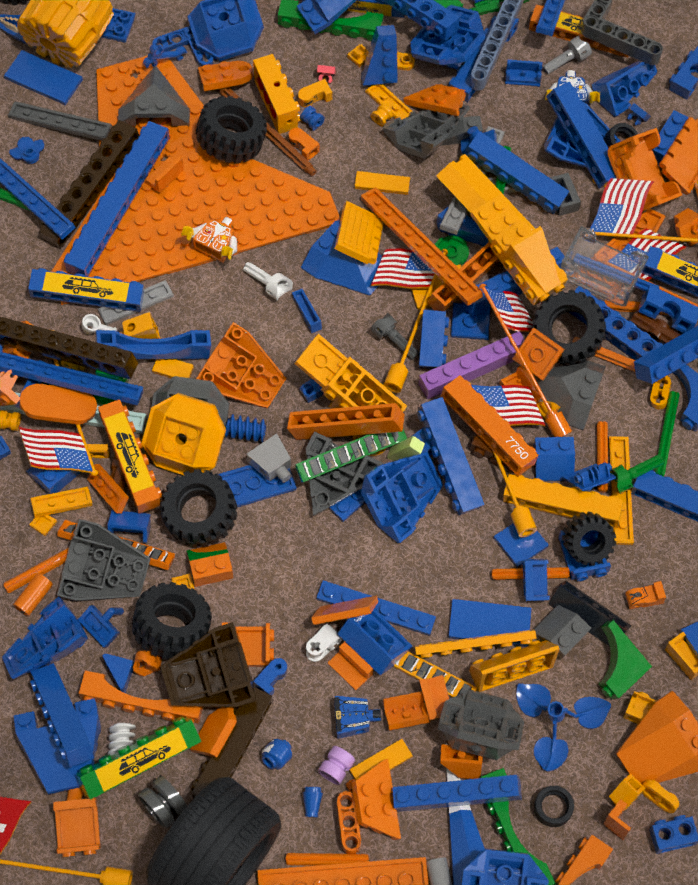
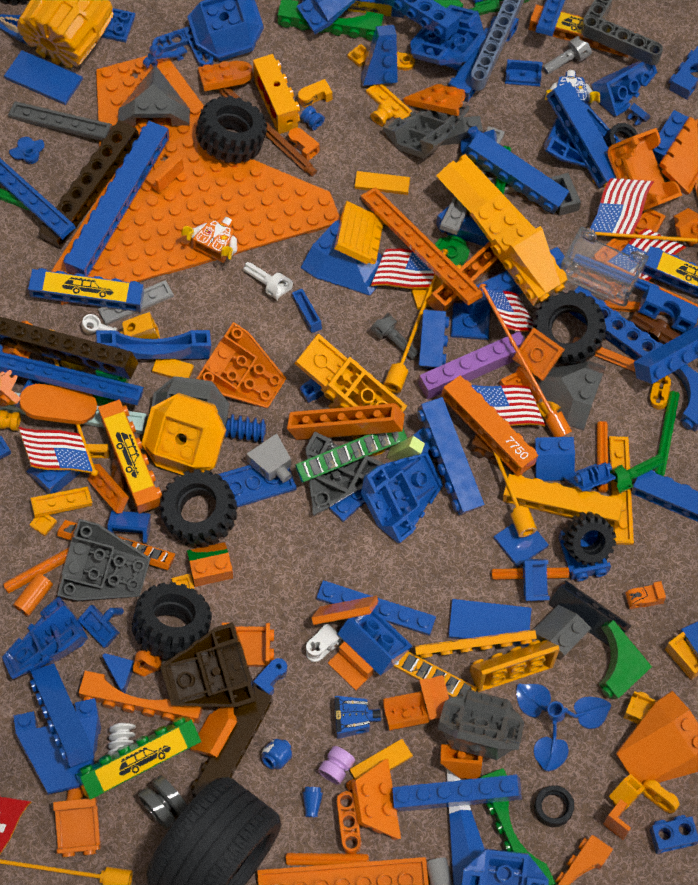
coral tile [317,65,336,83] -> none

